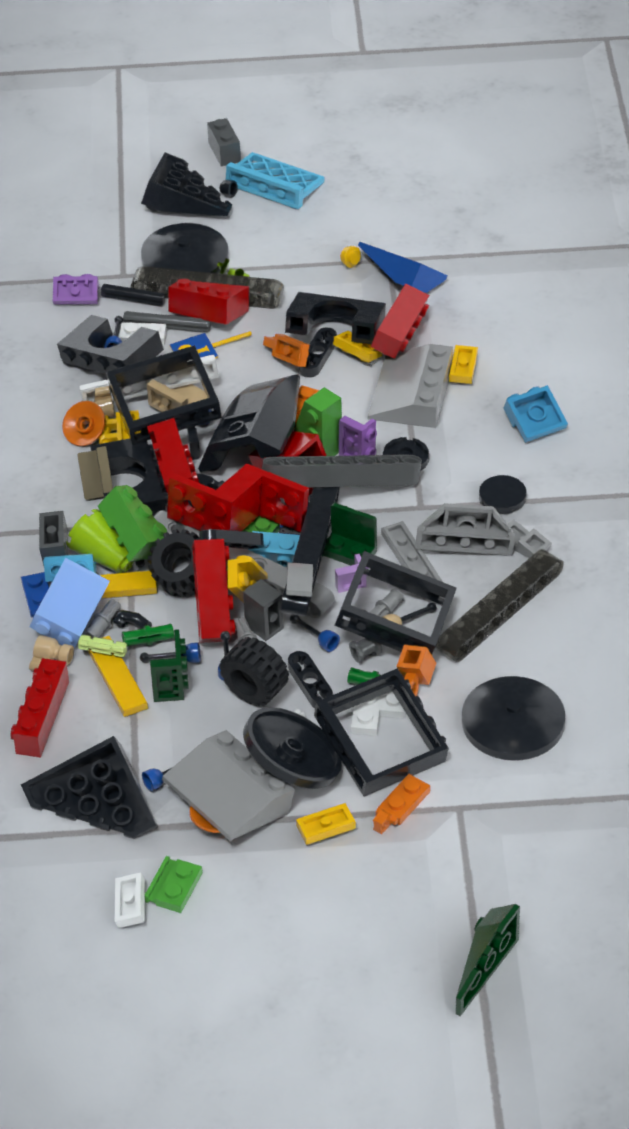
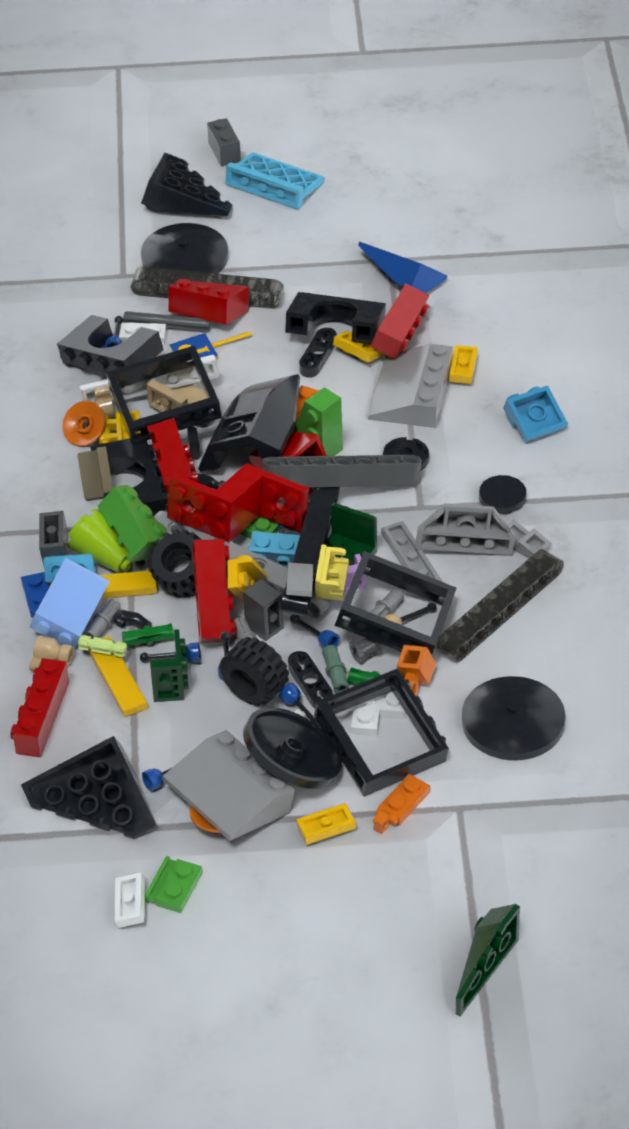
medium lavender bracket [53,274,99,305] -> none
black axle [101,284,165,306] -> none
black beam [199,529,264,549] -> none
lime piece [217,258,250,282] -> none
black hinge [219,179,238,197] -> none
orange hinge [263,334,309,367] -> none
medium lavender bracket [339,416,377,456] -> none
yellow plate [340,246,361,268] -> none
none -> blue hinge [278,683,322,729]
none -> light yellow hinge [315,545,349,600]
none -> sand green pin [322,645,350,693]

